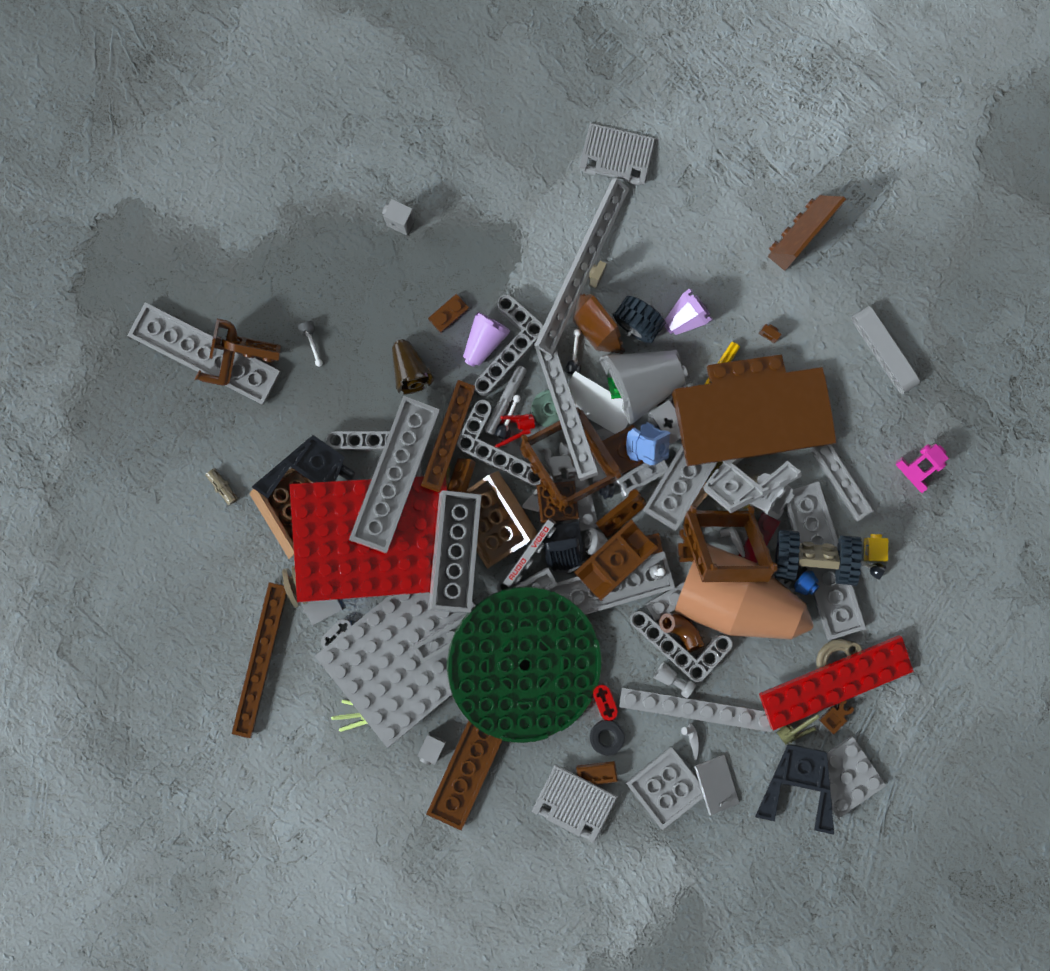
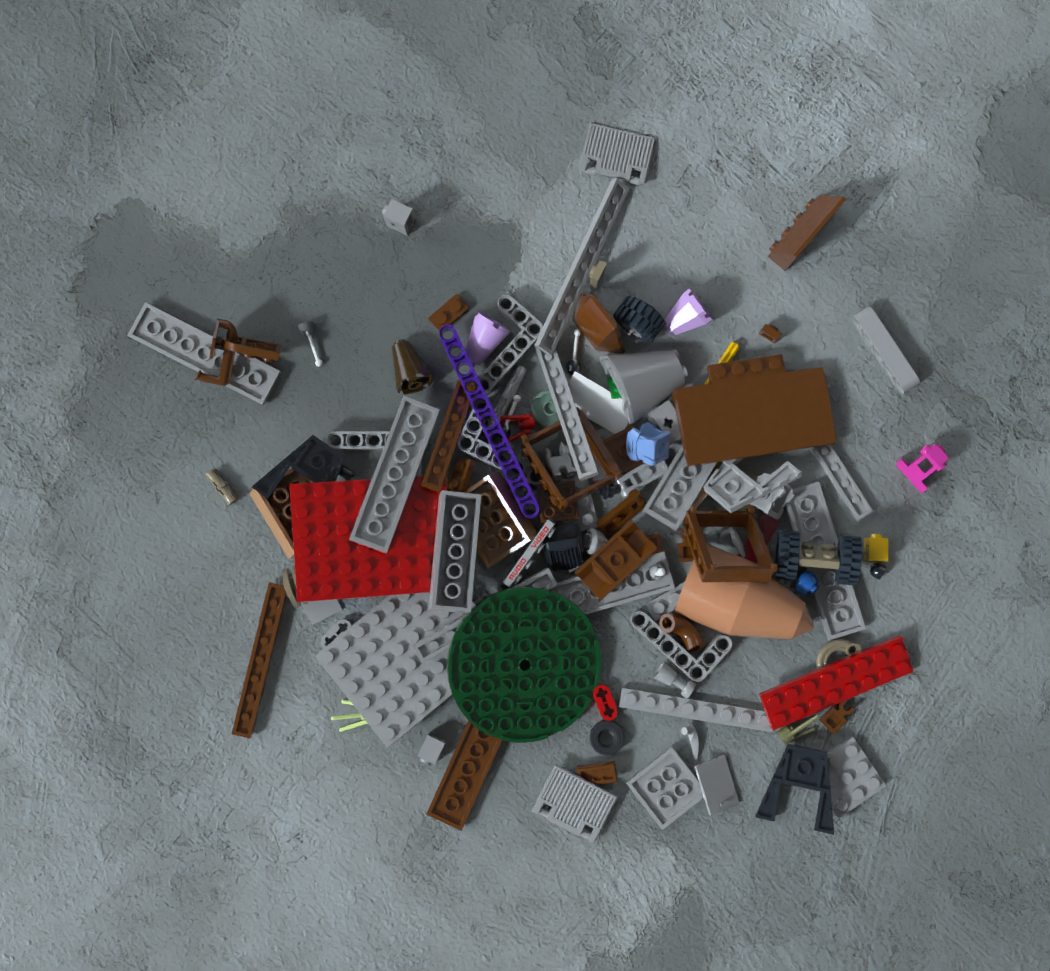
none -> dark purple beam [439,325,539,519]

